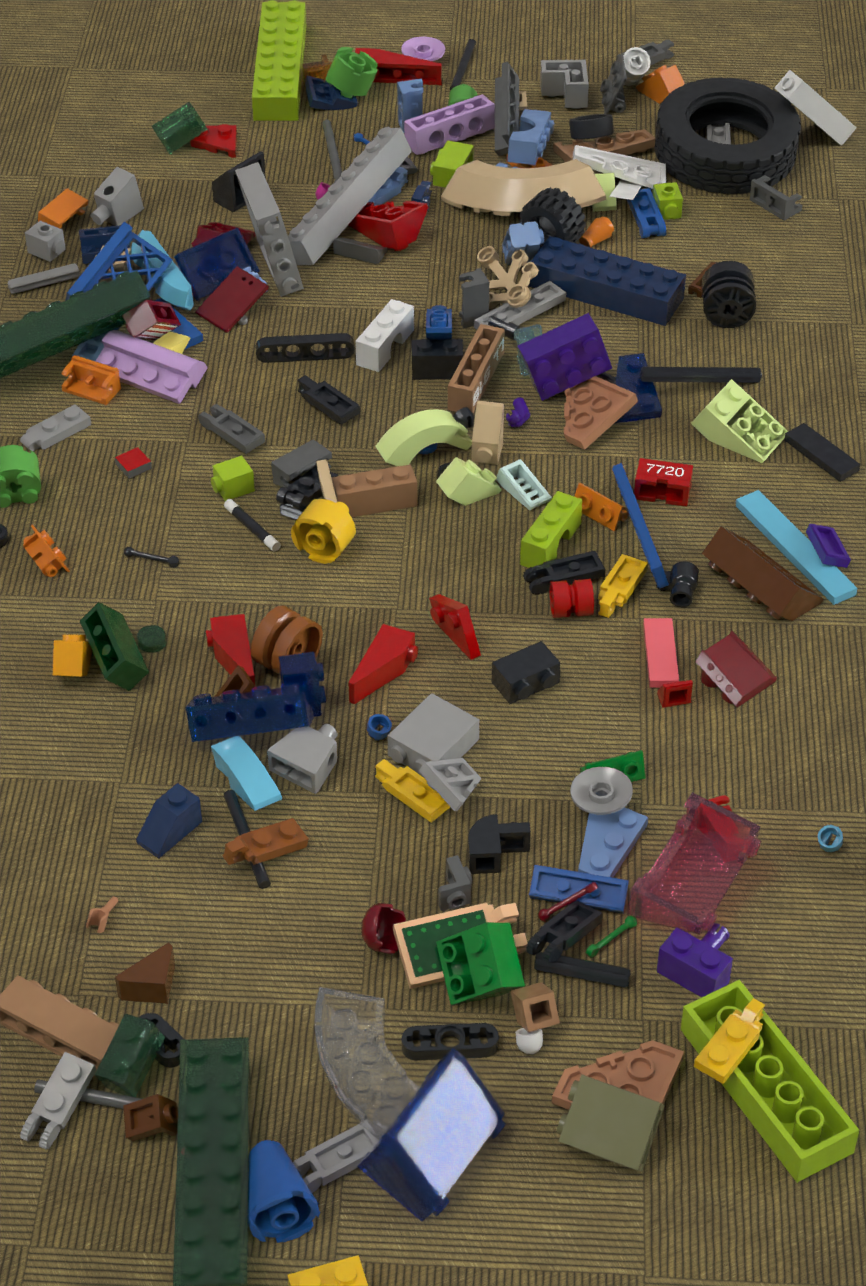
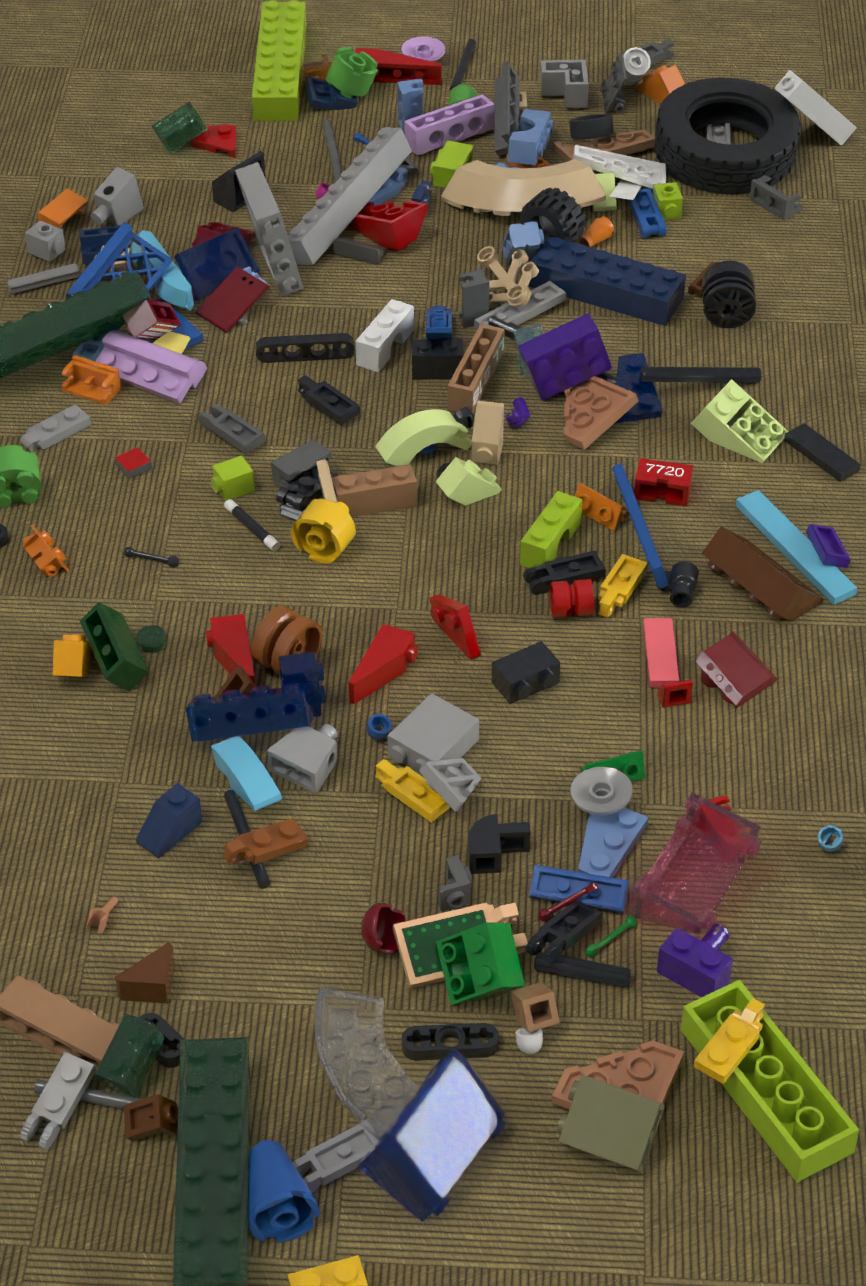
light aqua slope [496,459,552,510] -> none

